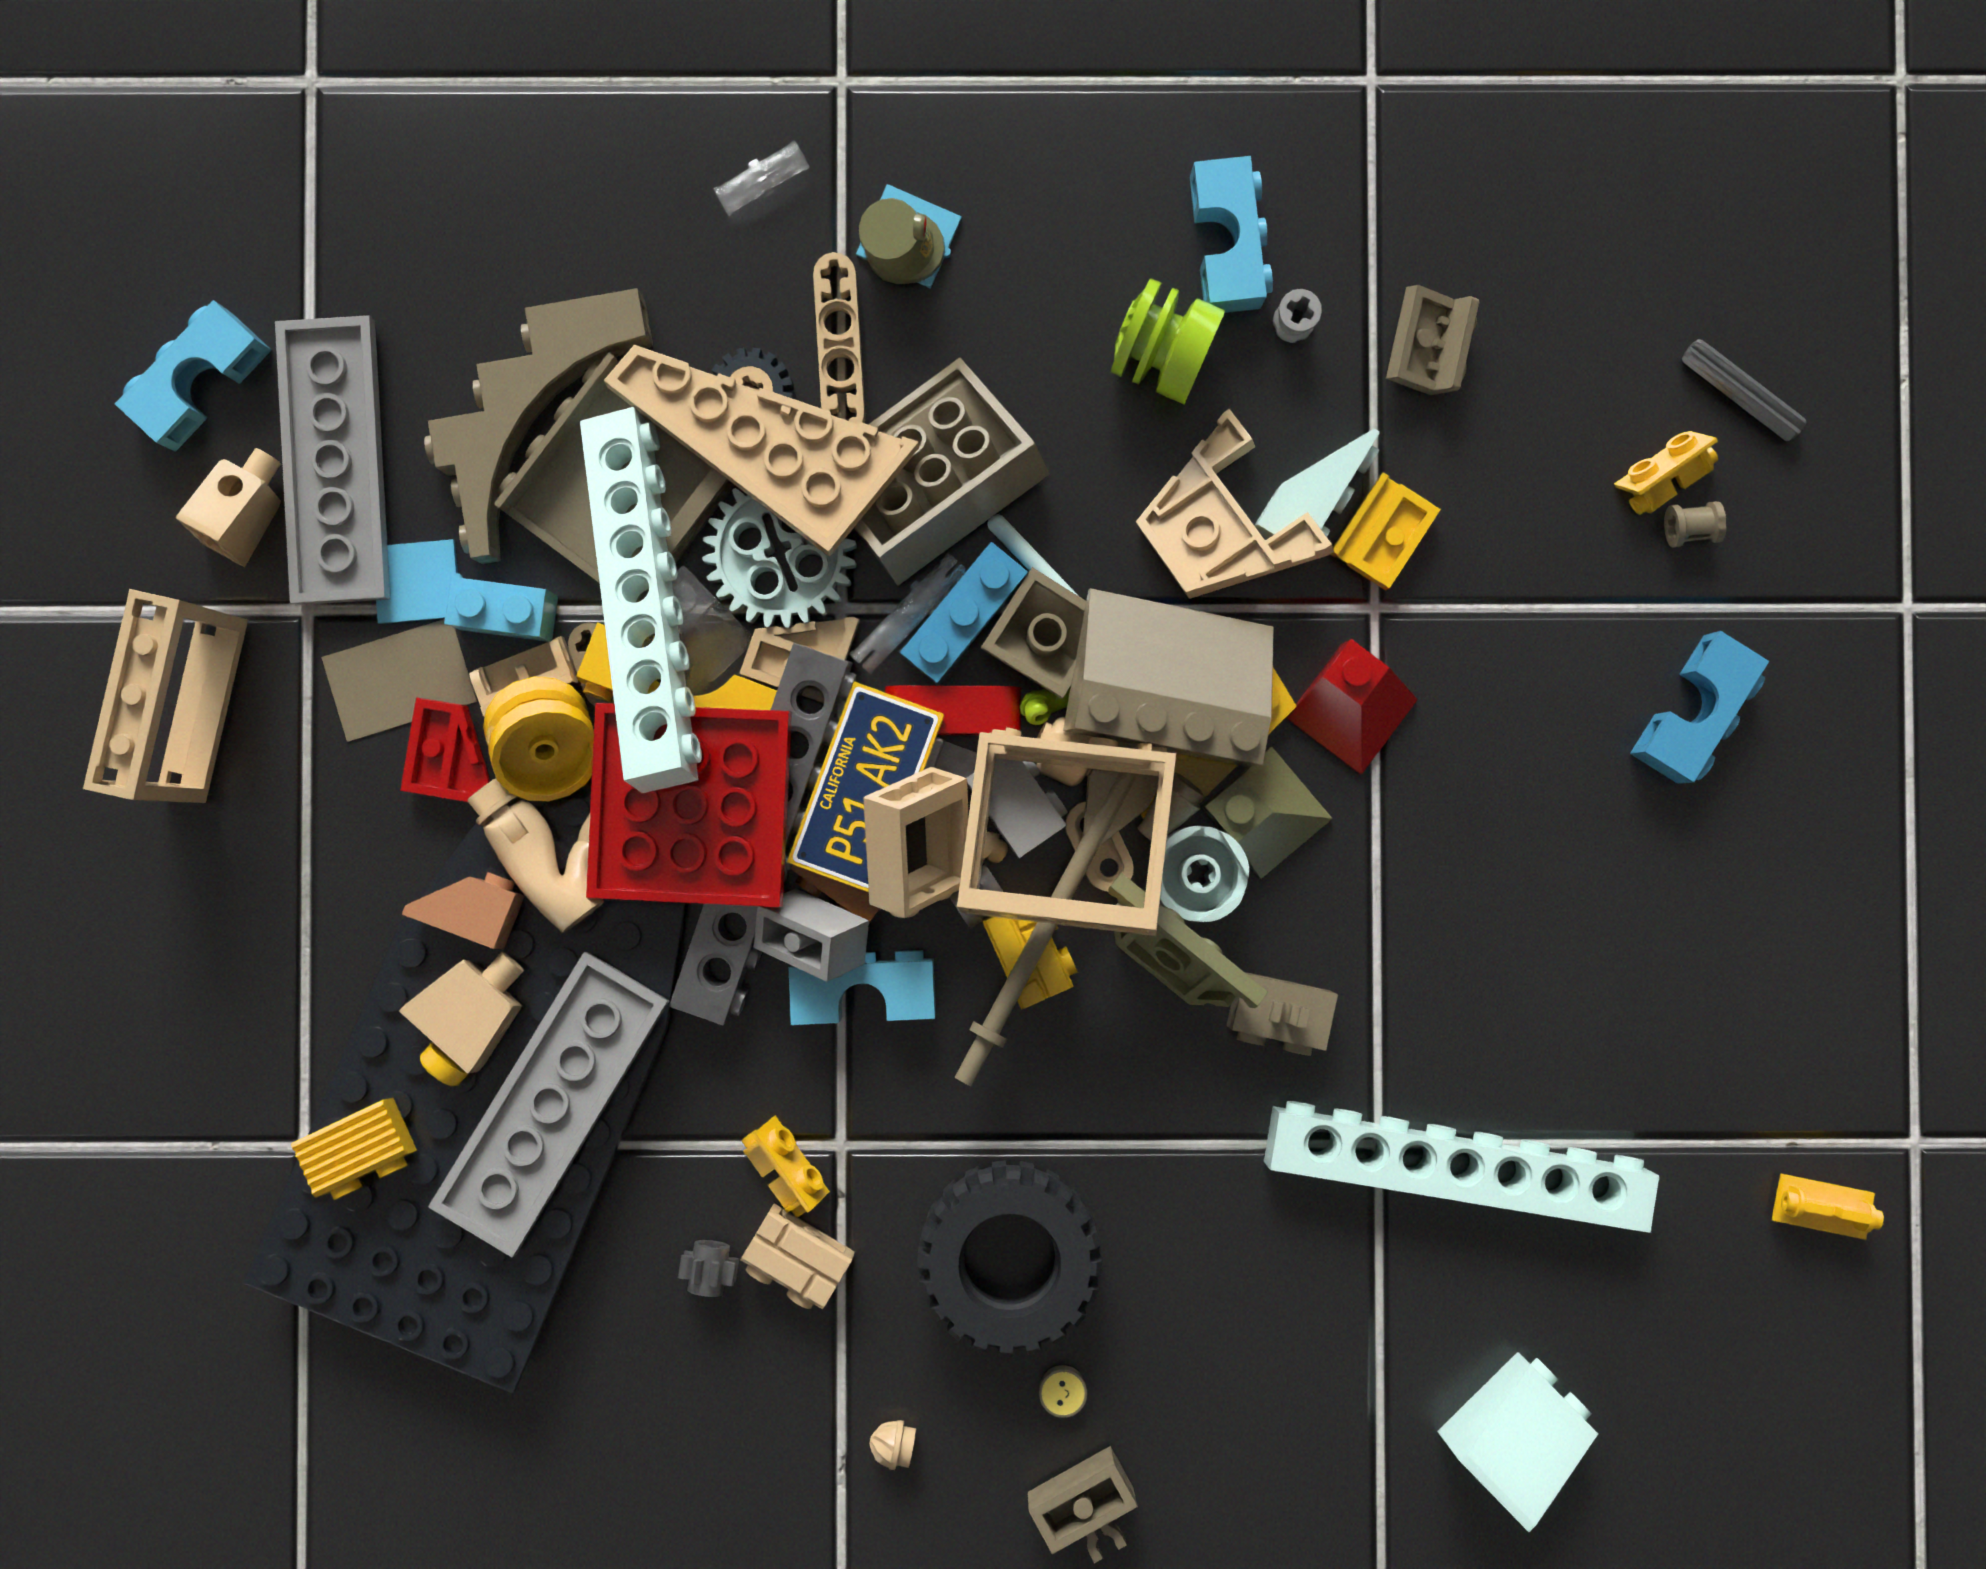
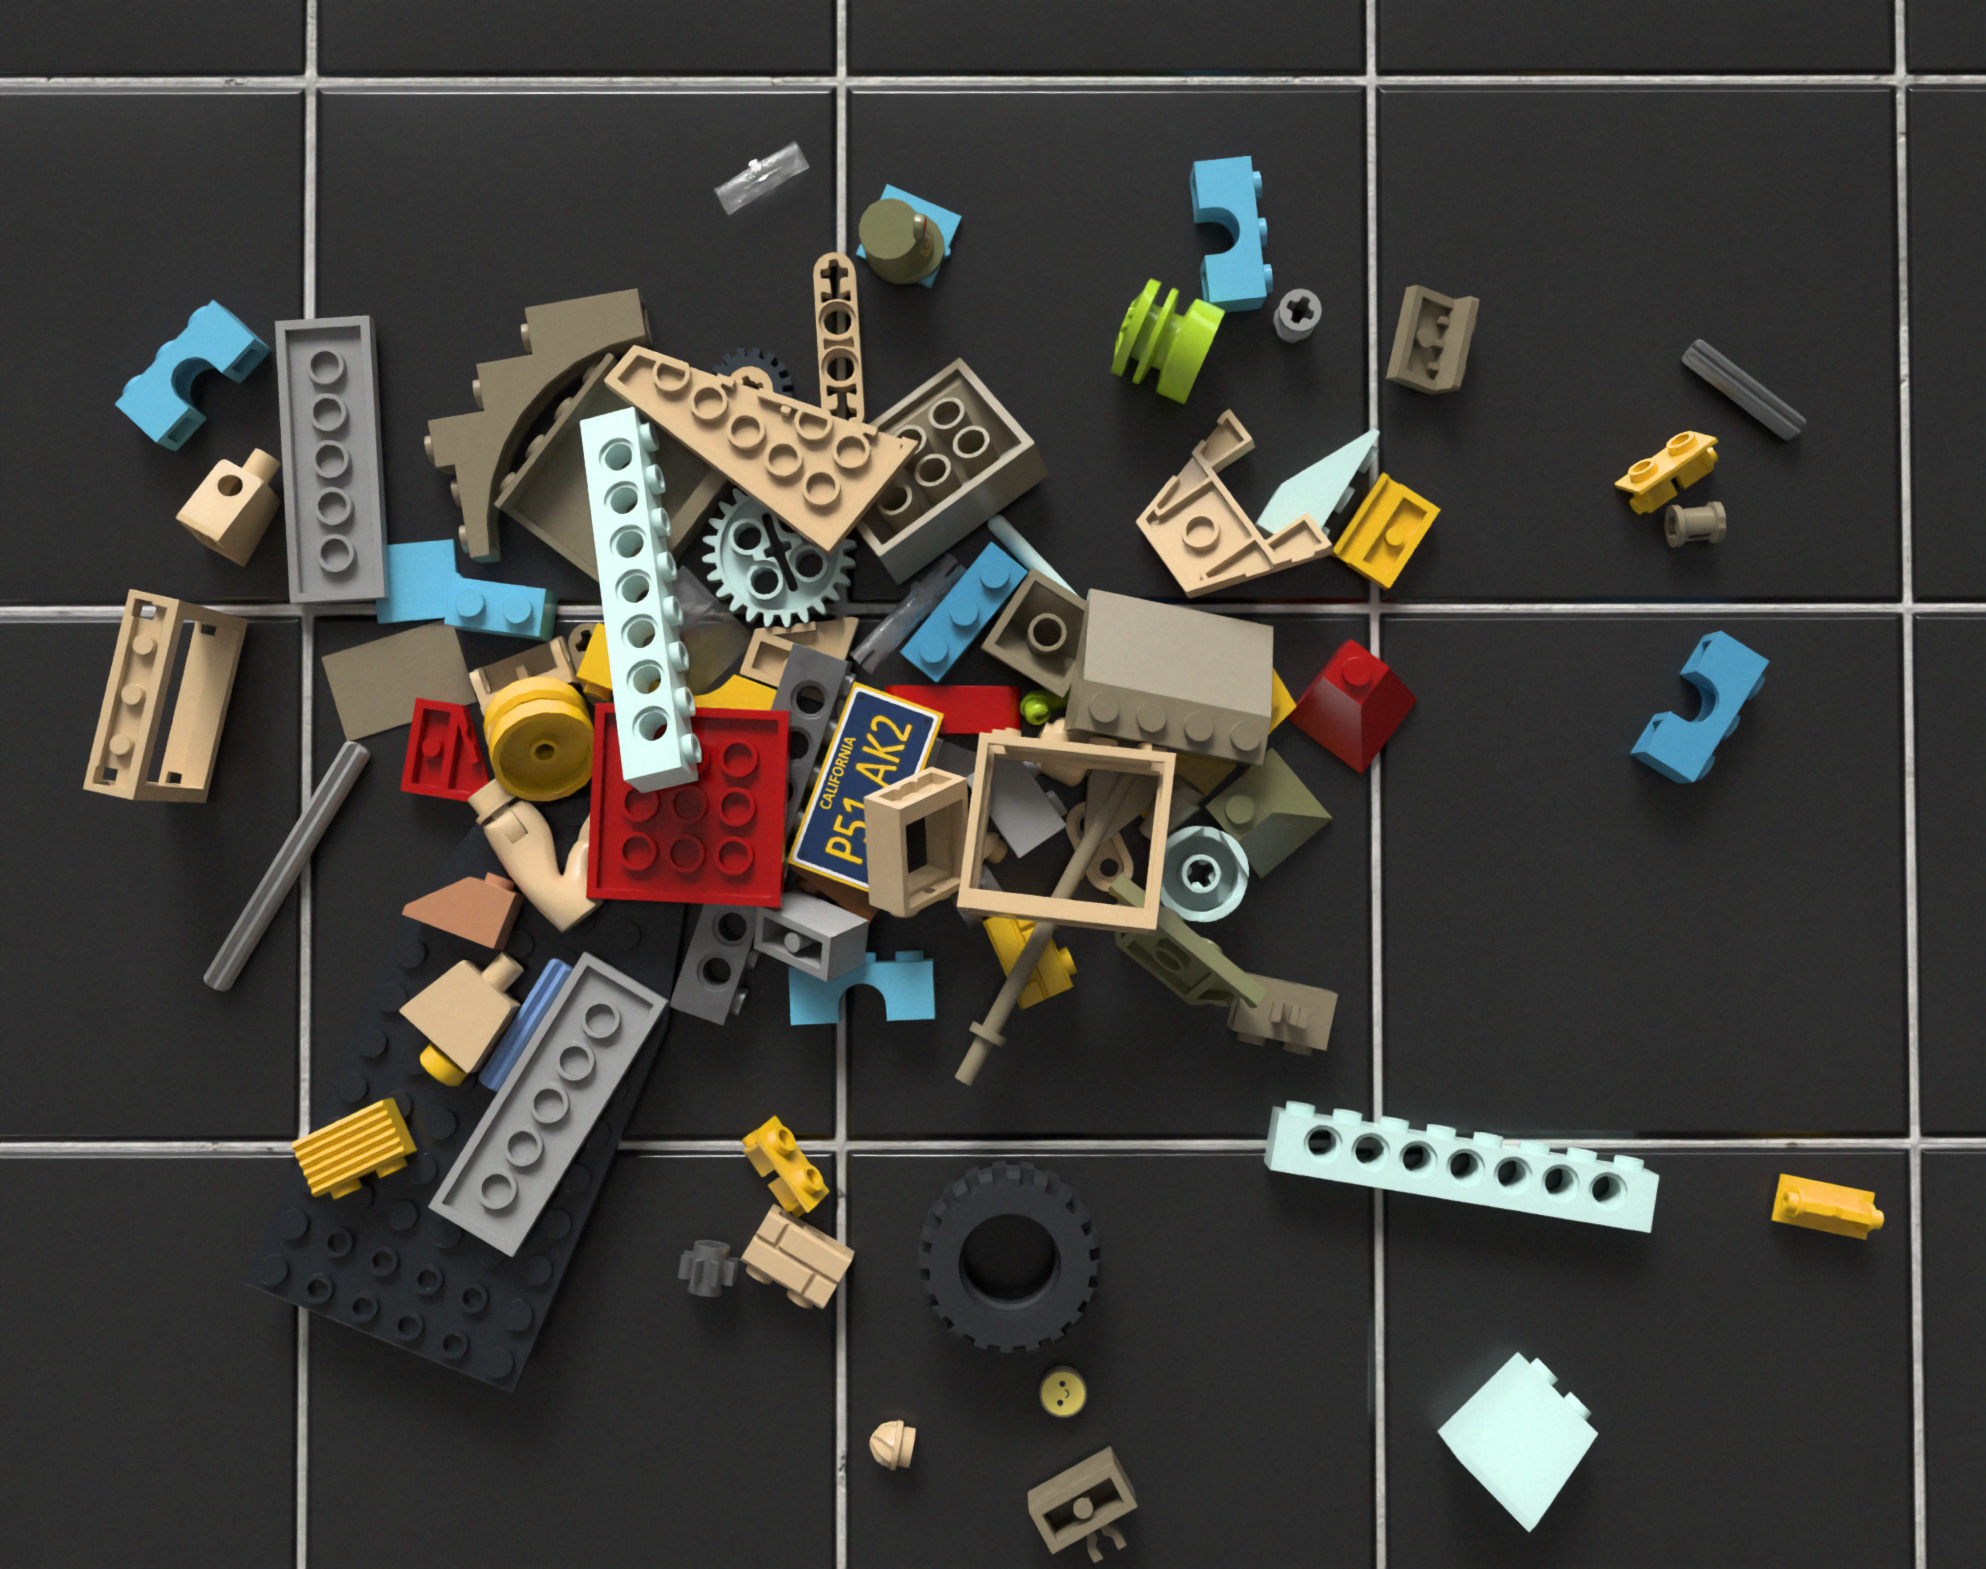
none -> light grey axle [204,741,370,992]
none -> medium blue axle [479,959,573,1092]

